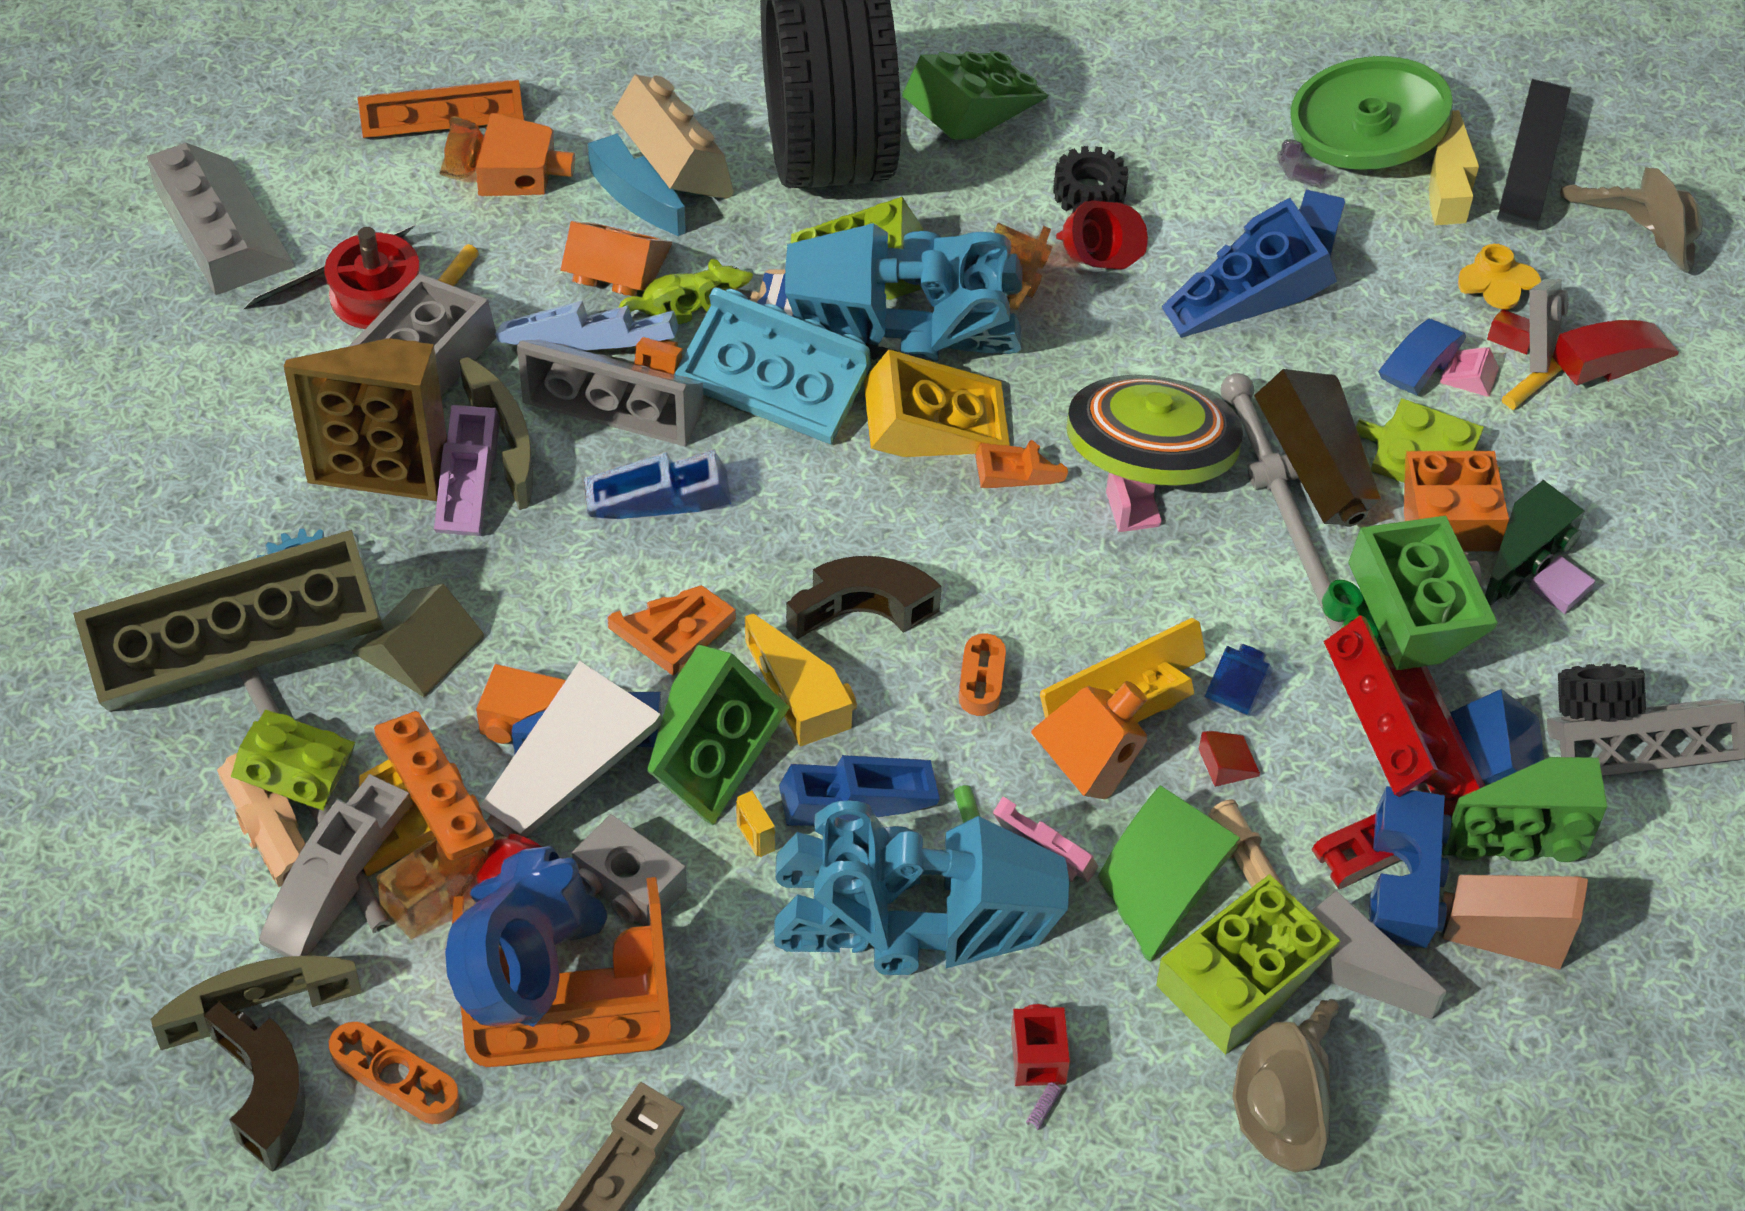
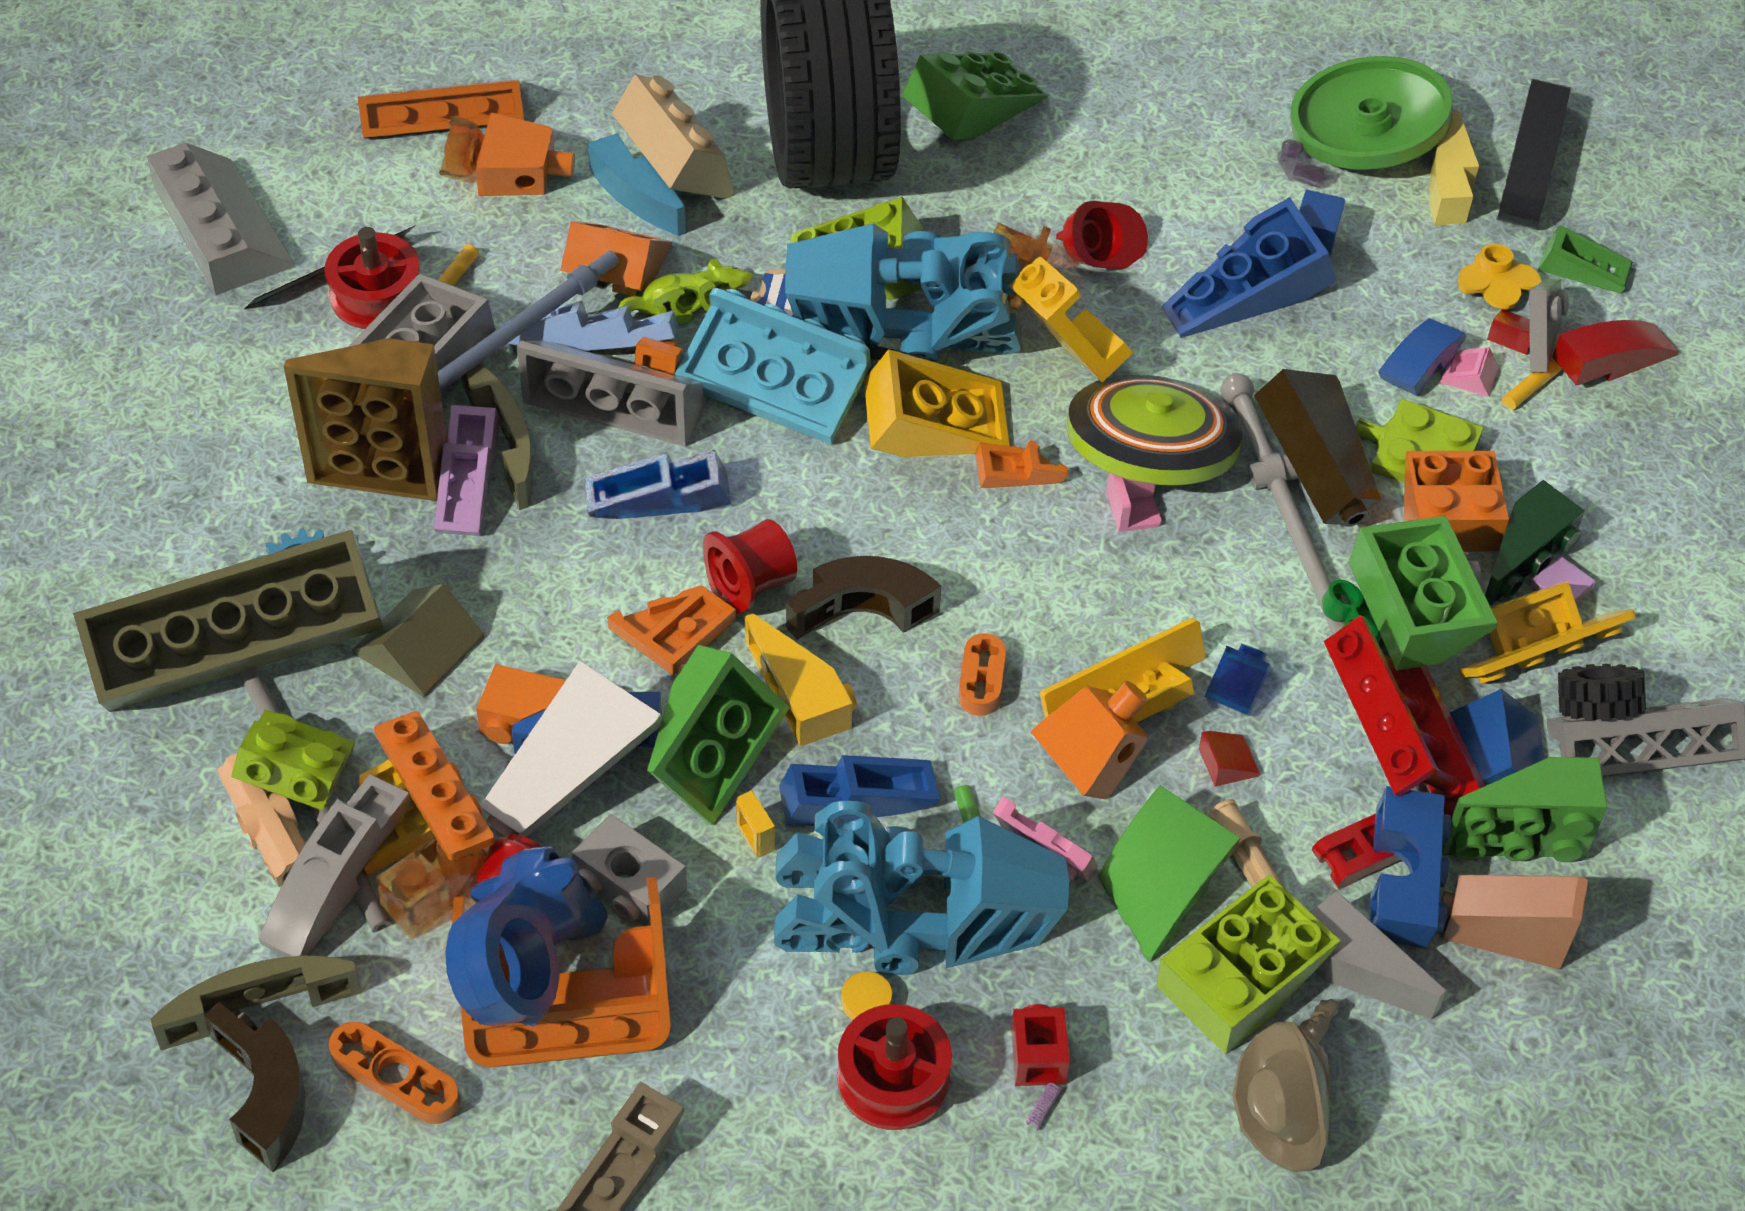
black tyre [1053,146,1128,213] -> none
dark tan hat [1560,167,1703,273] -> none
none -> sand blue bar [438,250,619,391]
none -> red piece [703,519,798,615]
none -> red wheel [837,1004,952,1130]
none -> yellow tile [841,971,892,1020]
none -> yellow panel [1009,257,1133,383]
none -> yellow bracket [1459,581,1636,683]
none -> bright green slope [1538,225,1633,293]

